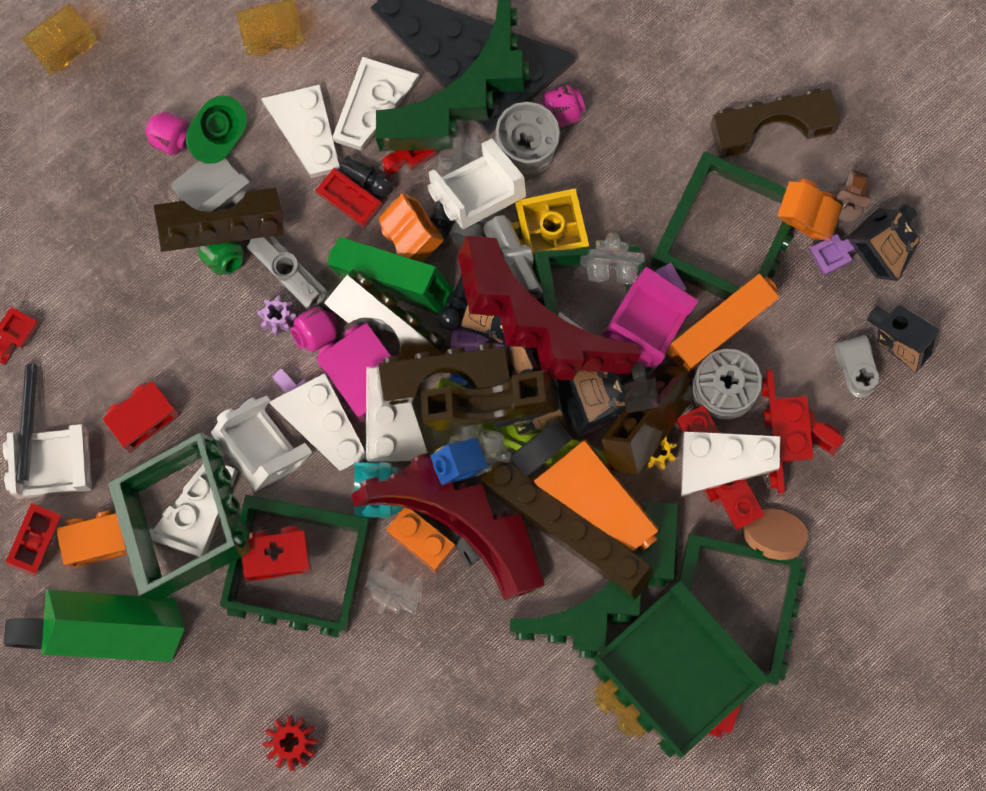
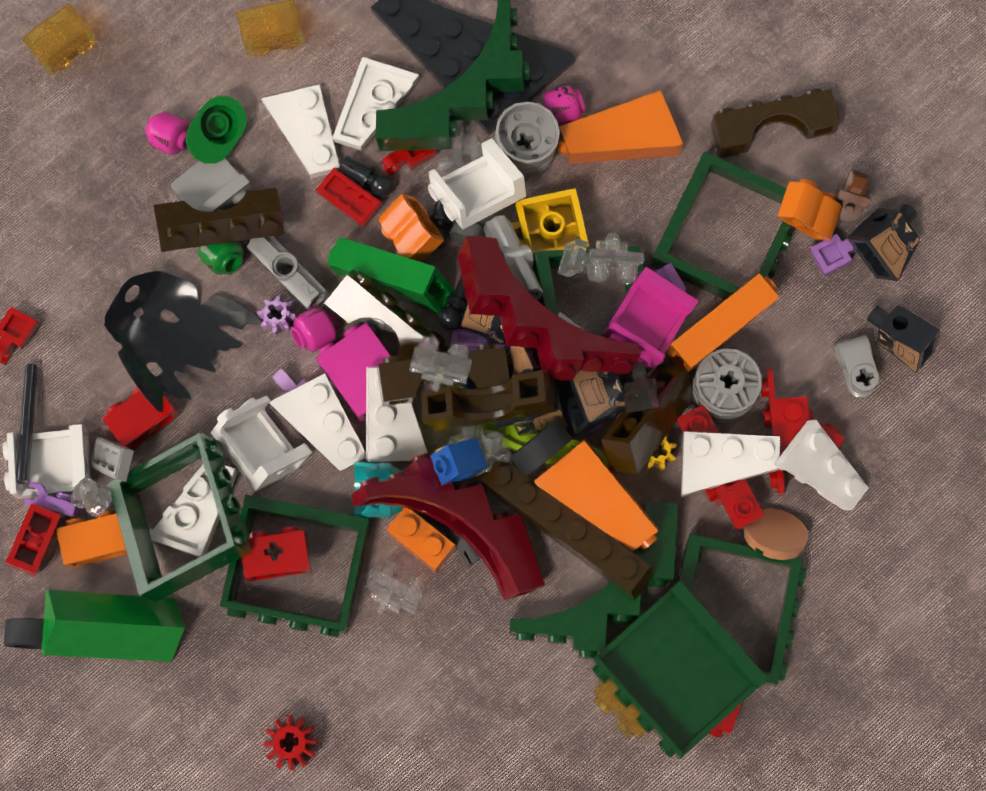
none -> medium lavender plate [23,482,83,517]
none -> clear wheel [71,477,112,516]
none -> light grey plate [90,437,134,481]
none -> black piece [104,271,261,412]
none -> clear hips [409,337,472,392]
none -> orange slope [557,90,683,164]
none -> clear plate [558,238,588,277]
none -> white wing [774,420,869,510]

